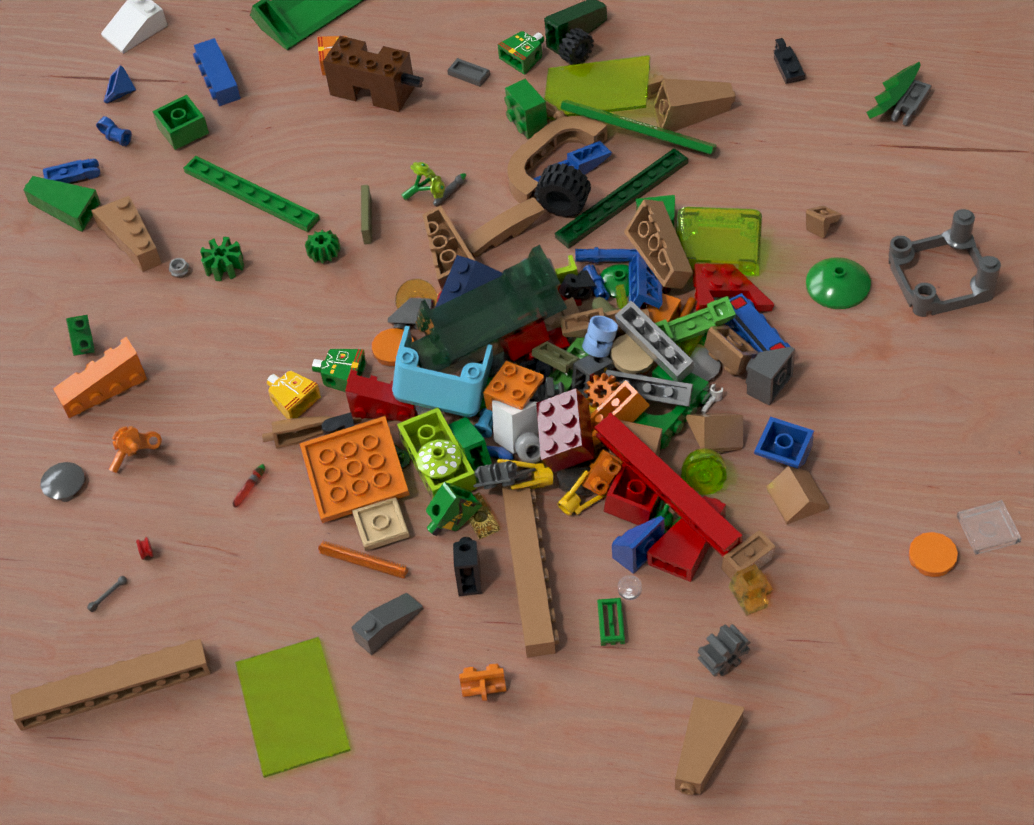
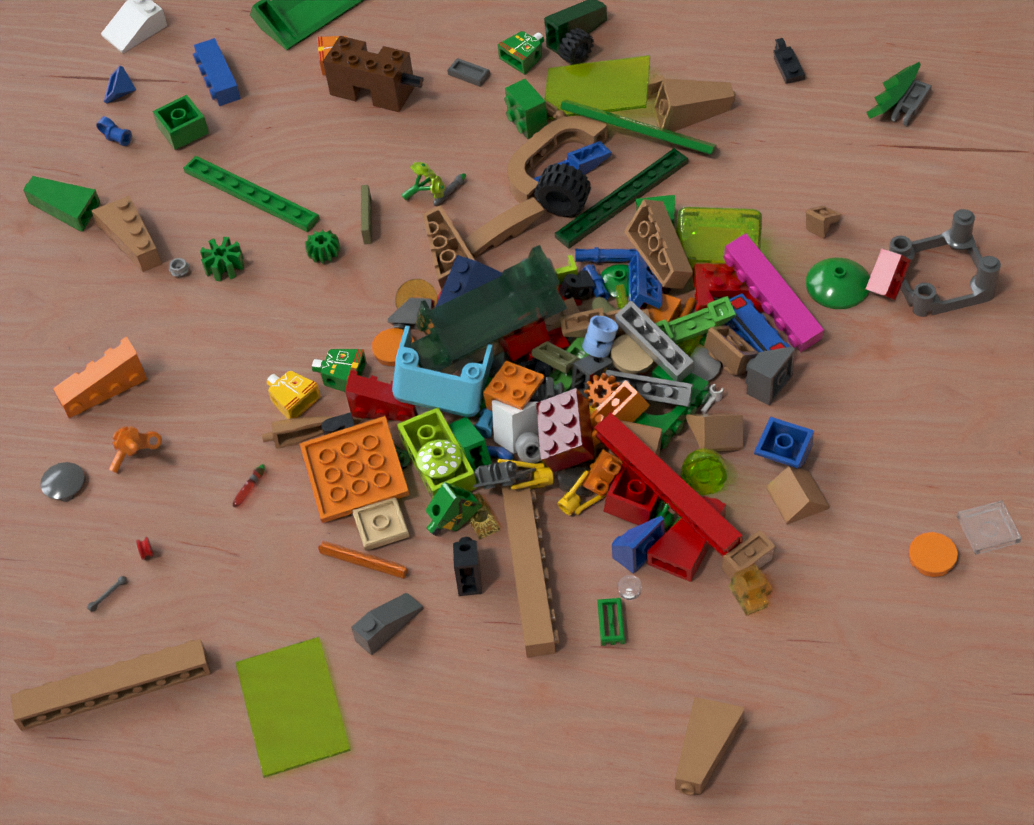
blue hinge [43,158,100,183] -> none
green hips [66,315,95,356] -> none
orange hips [459,663,506,701] -> none
dark grey gear [698,624,751,677] -> none
none -> dark pink brick [723,233,824,352]
none -> hinge [866,249,911,300]

